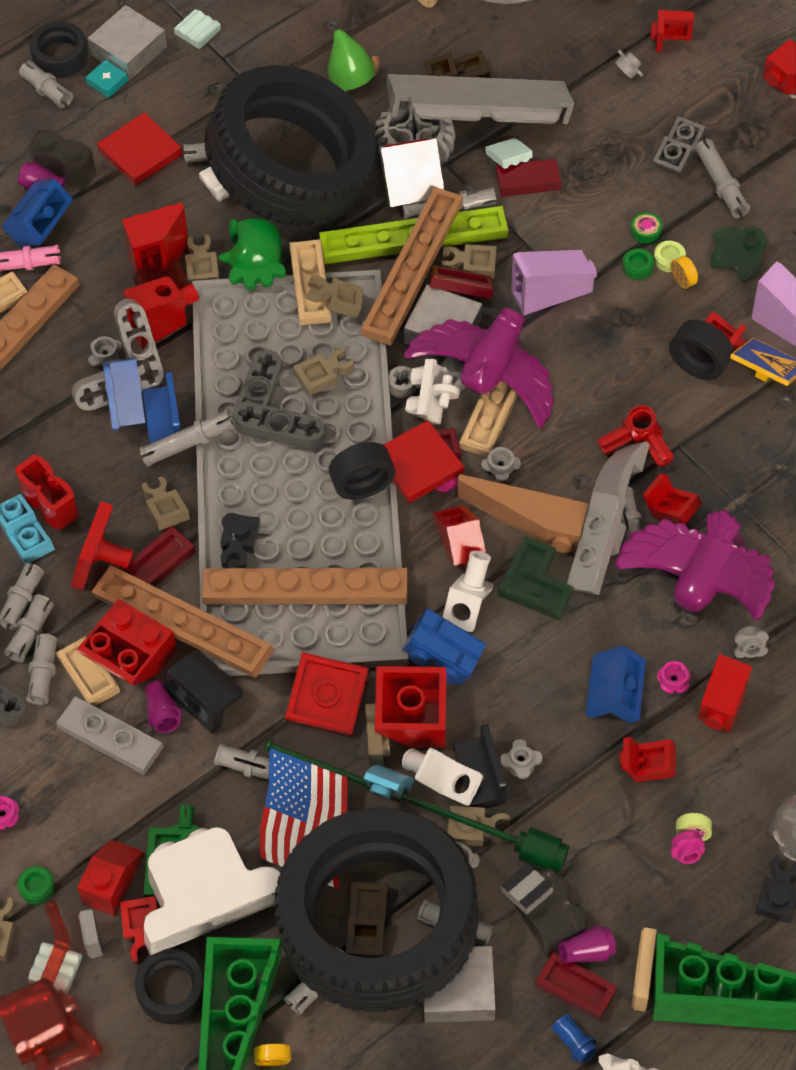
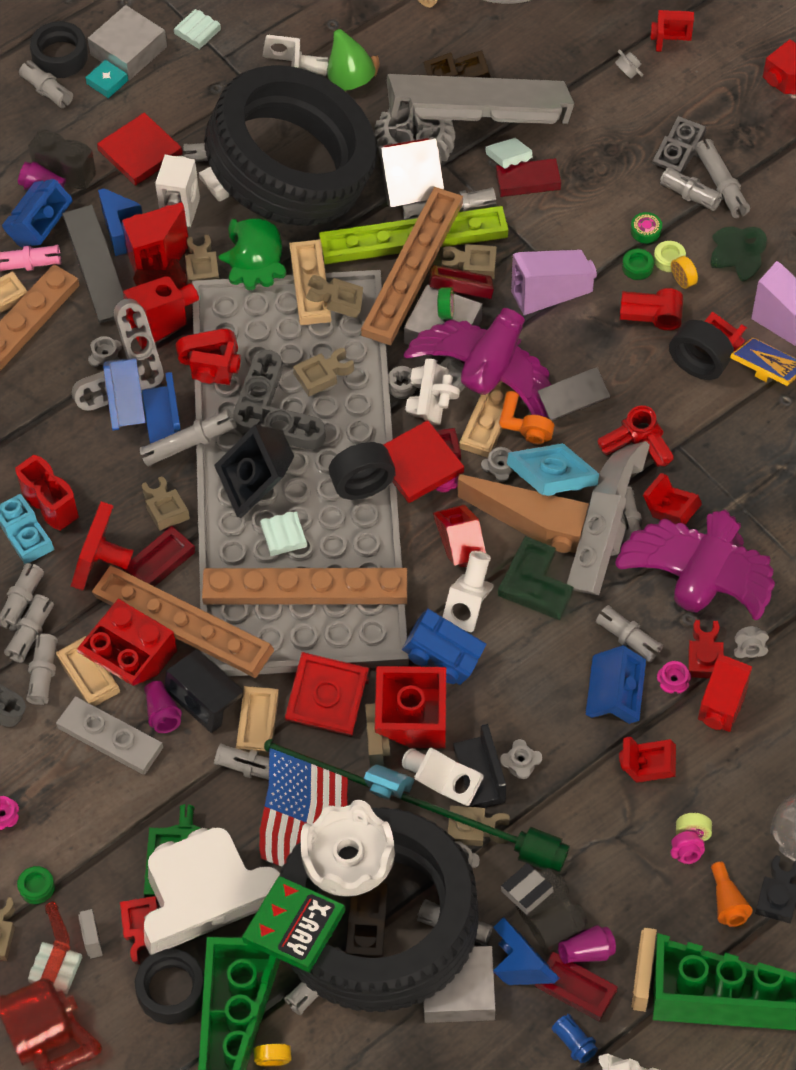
red slope [77,840,144,916] -> none
black plate [220,513,261,568] -> none
none -> dark grey slope [62,205,125,324]
none -> blue slope [98,189,143,256]
none -> white brick [155,155,200,227]
none -> red beam [175,329,238,365]
none -> red bracket [189,341,241,385]
none -> black slope [214,425,294,518]
none -> tan tile [236,686,279,756]
none -> green tile [242,876,345,973]
none -> light aqua piece [260,511,307,556]
none -> white bracket [263,35,328,77]
none -> white plate [301,800,395,896]
none -> green tile [437,287,454,320]
none -> blue slope [493,917,560,985]
none -> orange plate [499,391,555,445]
none -> medium azure plate [507,443,599,496]
none -> flat silver slope [538,367,610,421]
none -> light grey pin [596,605,663,662]
none -> red piece [620,288,684,331]
none -> light grey pin [660,167,723,211]
none -> red plate [688,620,724,678]
none -> orange cone [711,862,753,927]

